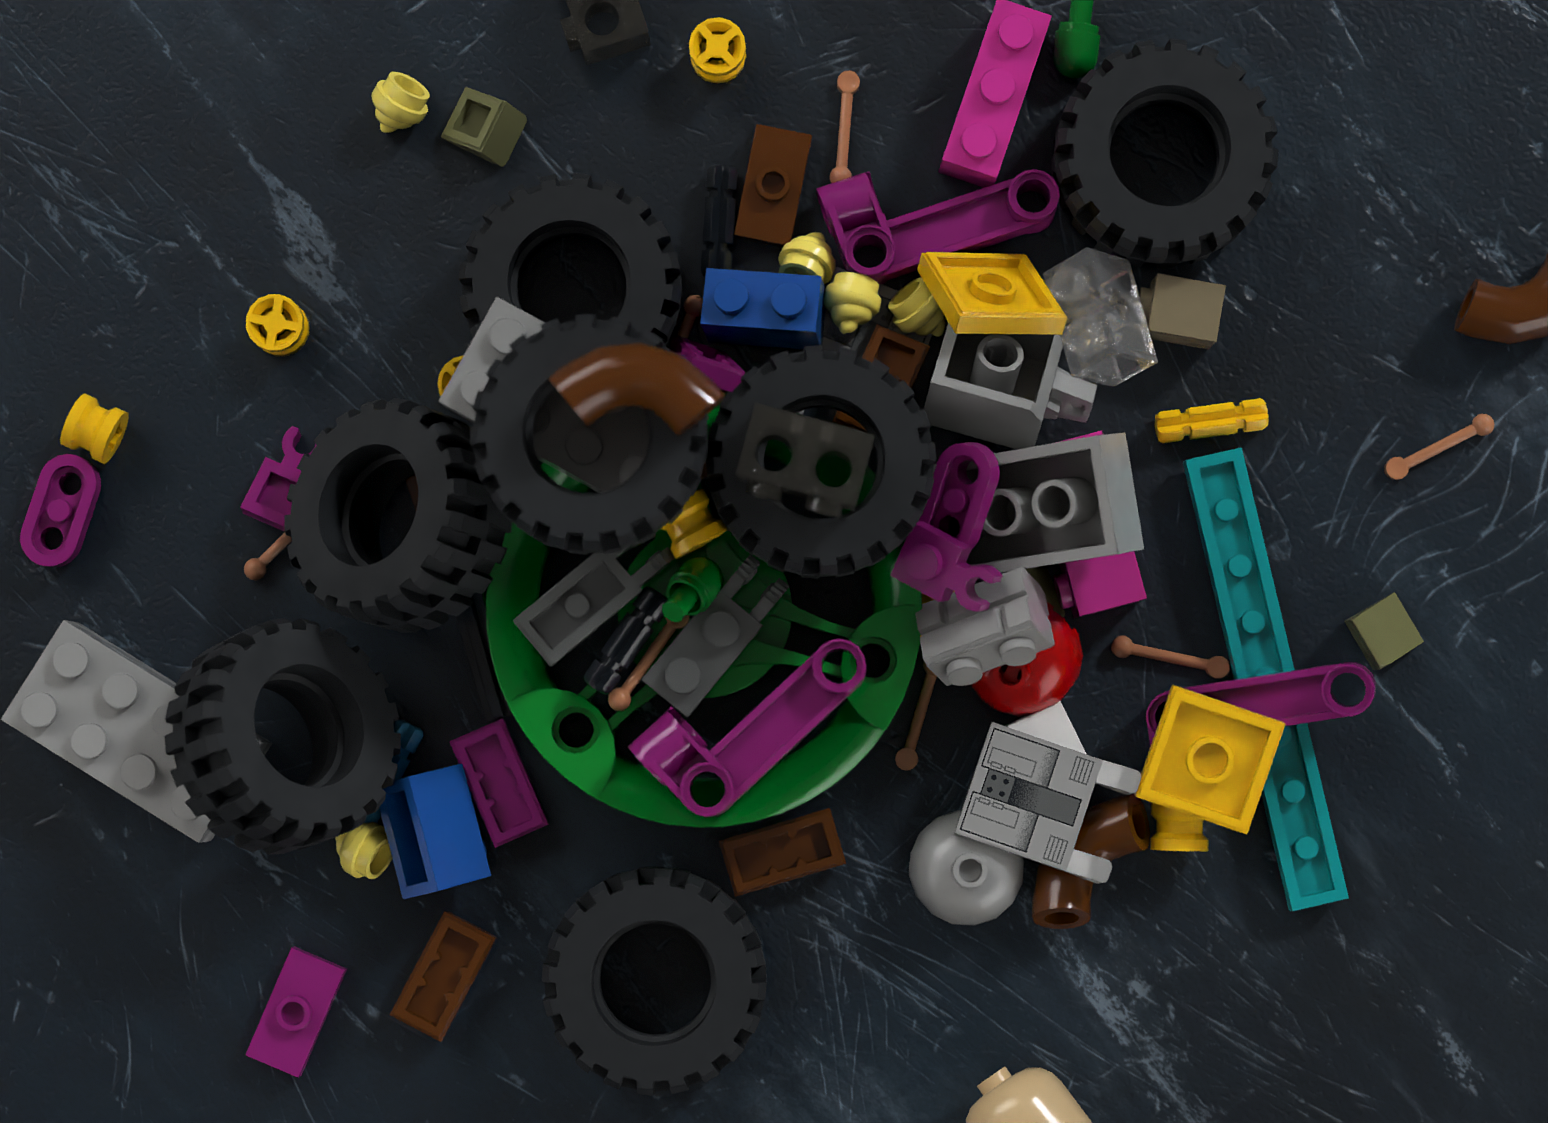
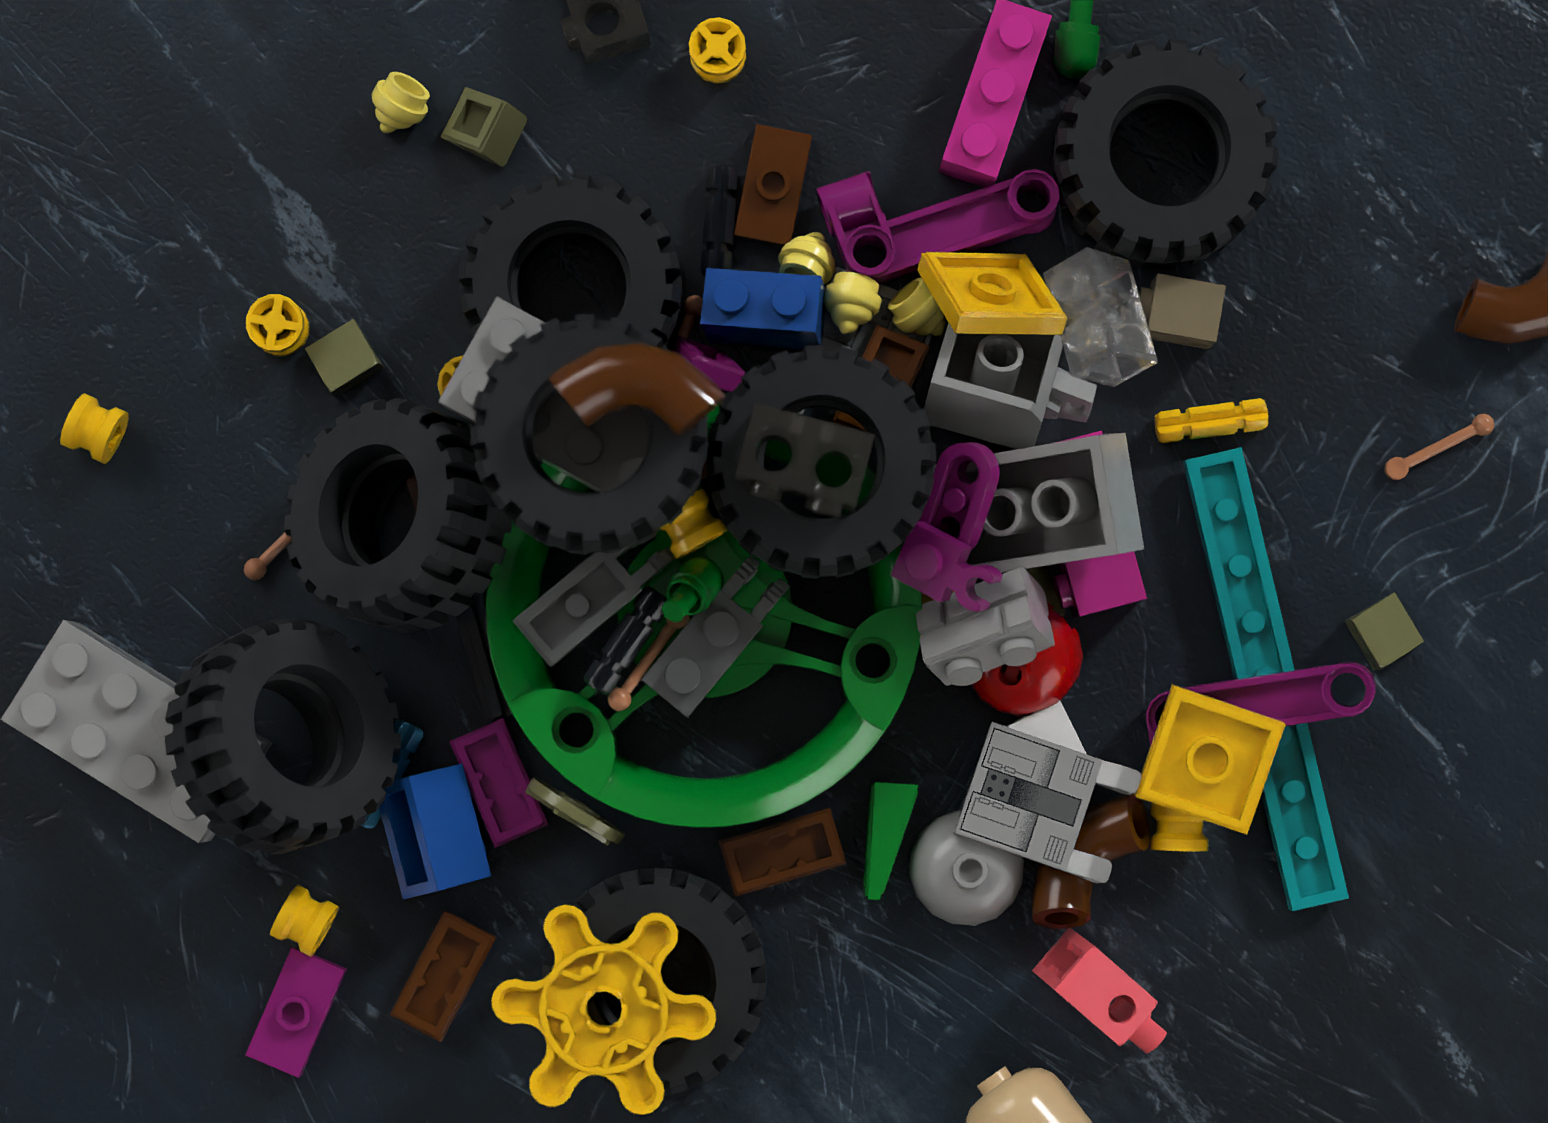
magenta plate [20,454,101,568] -> none
magenta plate [240,426,317,532] -> none
light yellow plate [335,822,392,879] -> none
magenta piece [628,639,867,817] -> none
nougat hinge [830,70,860,183] -> none
nougat hinge [895,662,937,771] -> none
nougat hinge [1111,636,1230,679] -> none
none -> yellow wheel [269,884,339,957]
none -> olive slope [305,319,384,397]
none -> yellow plate [492,904,716,1115]
none -> olive wheel [525,777,626,845]
none -> green slope [863,782,919,900]
none -> coral torso [1032,928,1168,1054]

